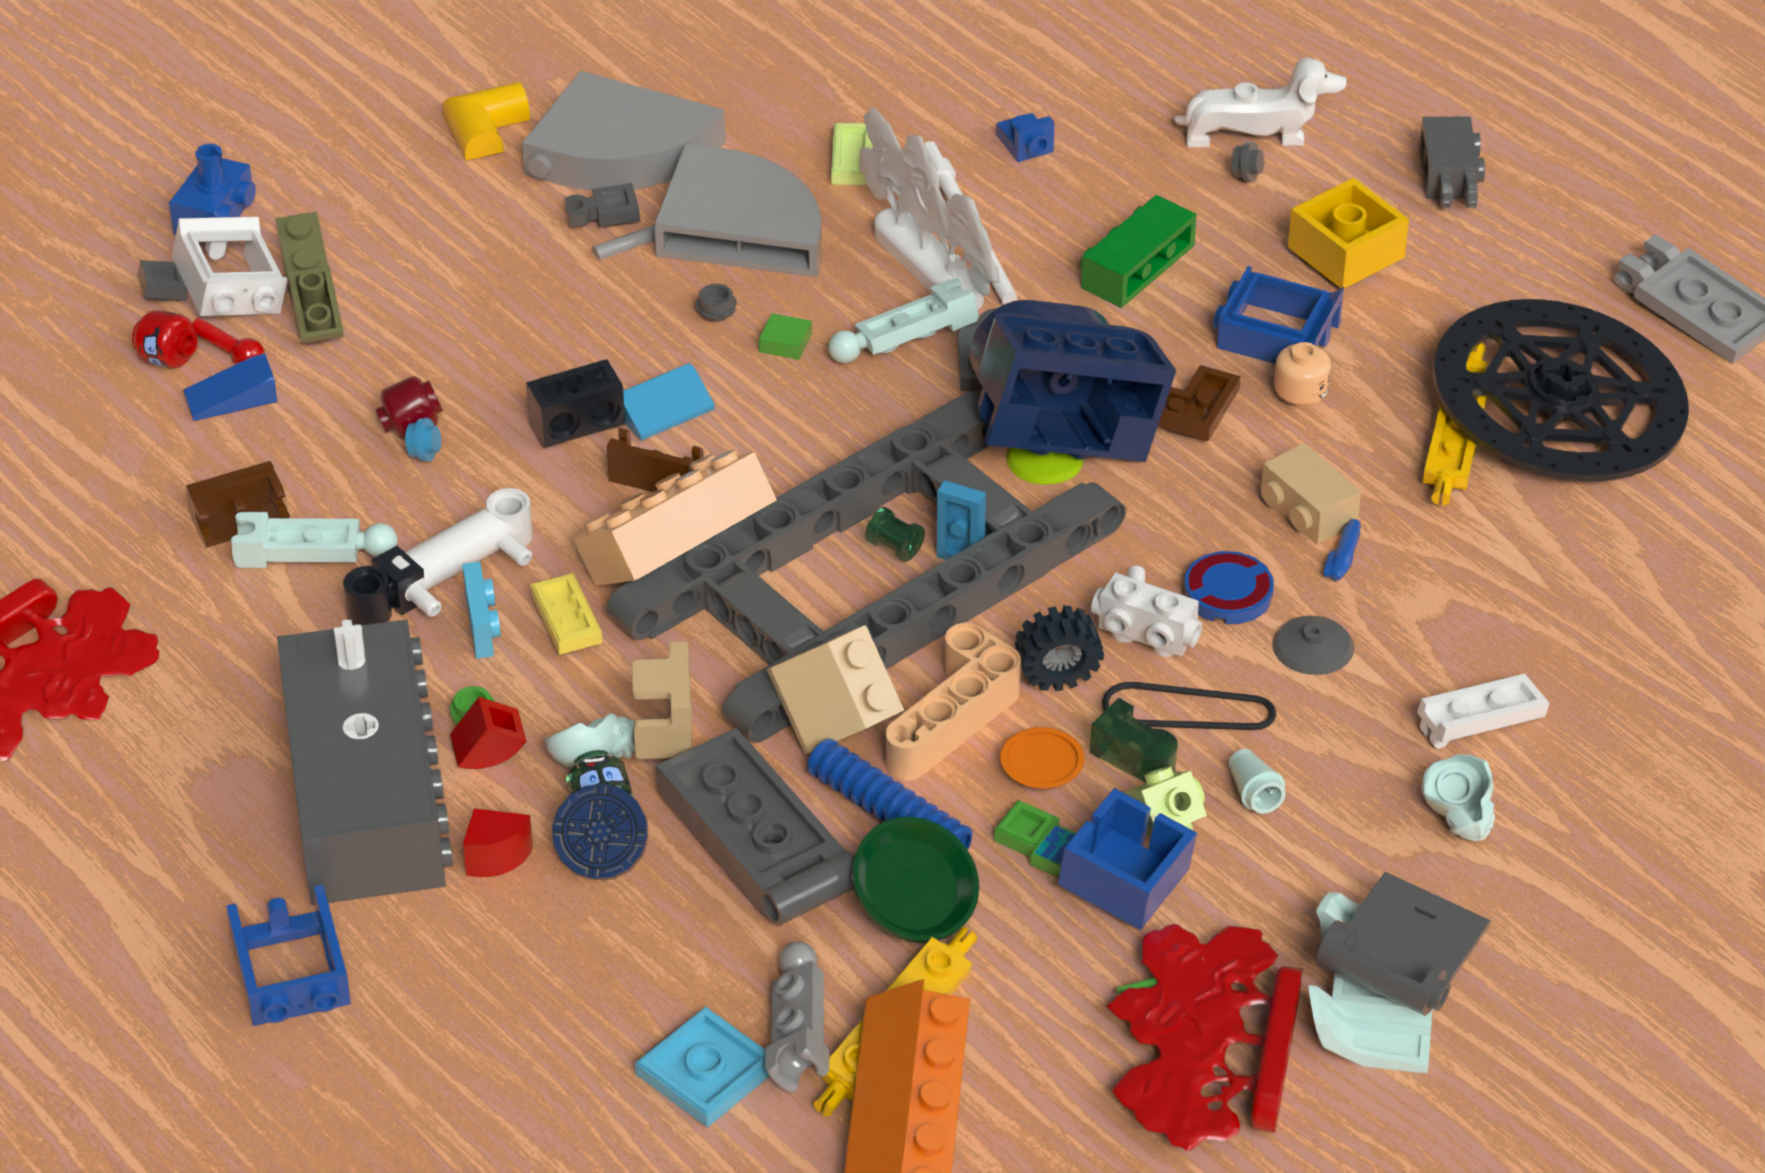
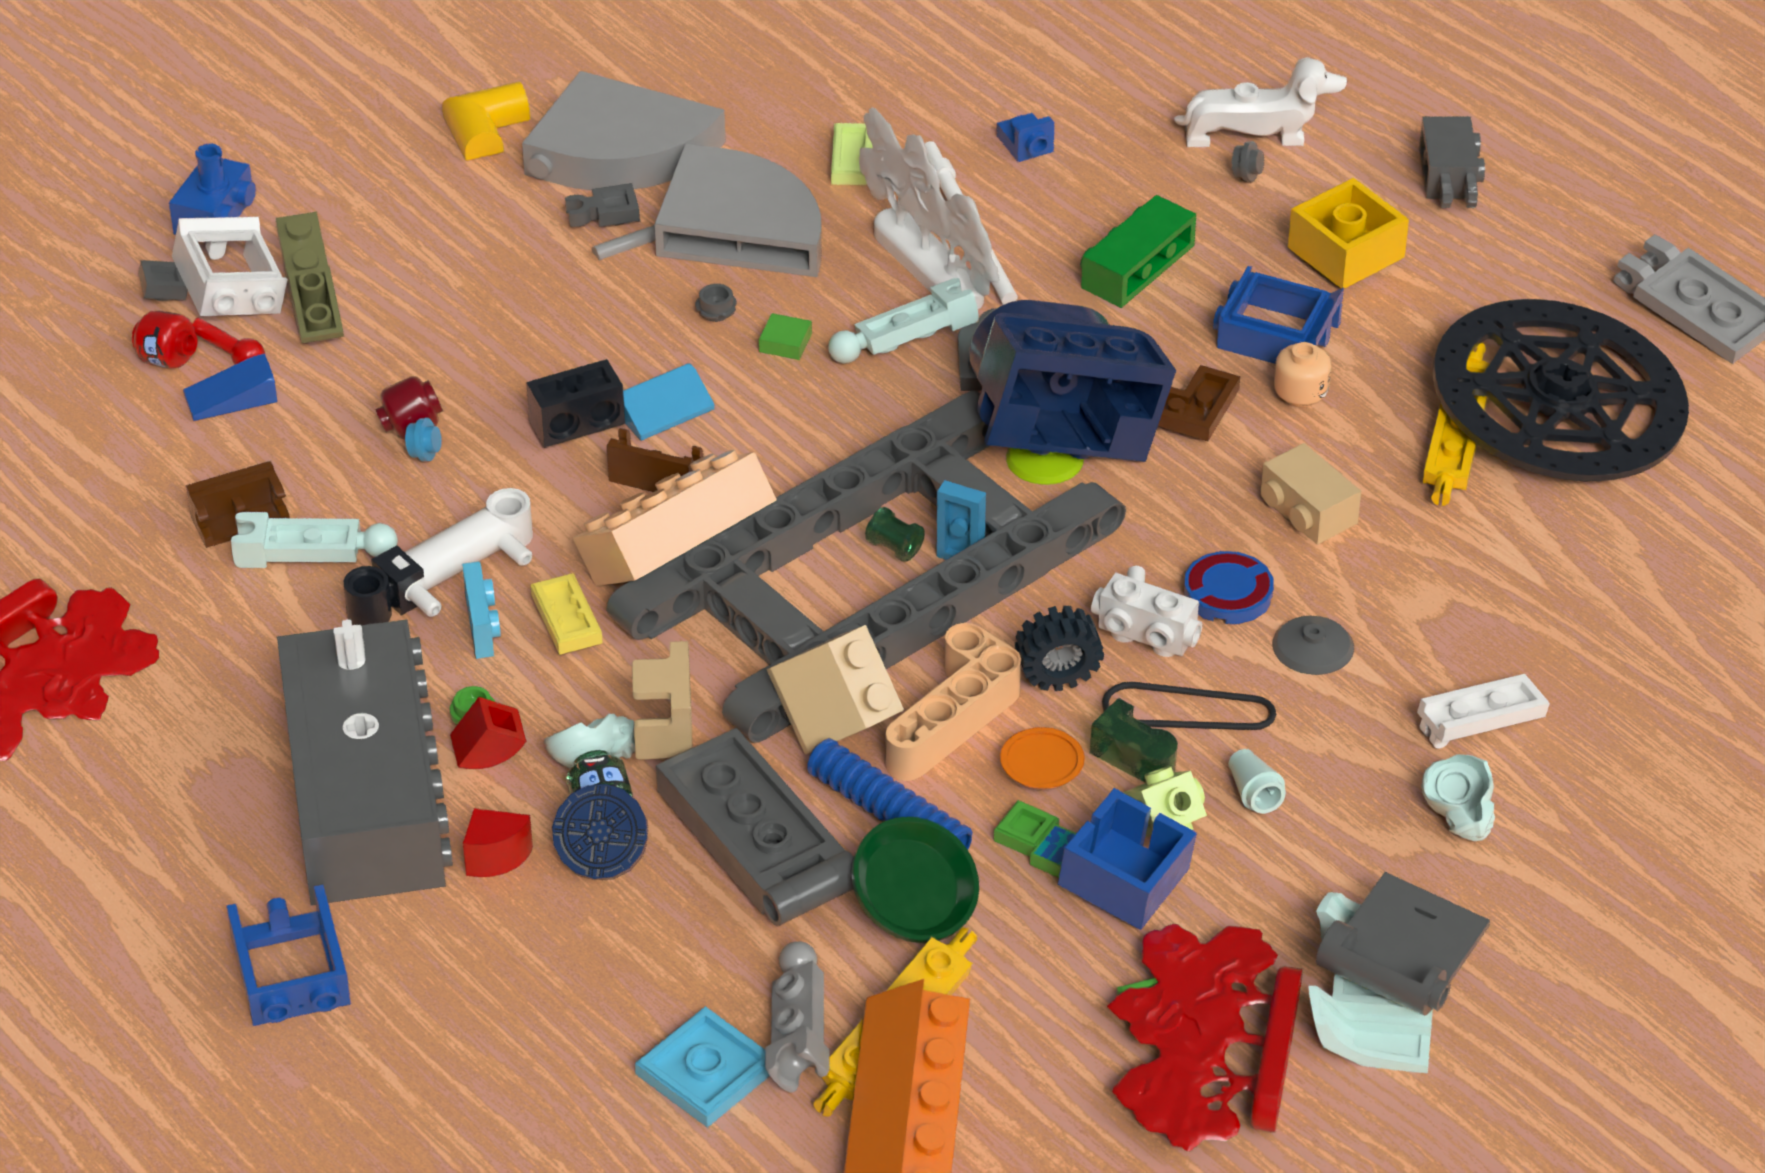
blue piece [1324,519,1361,581] -> none

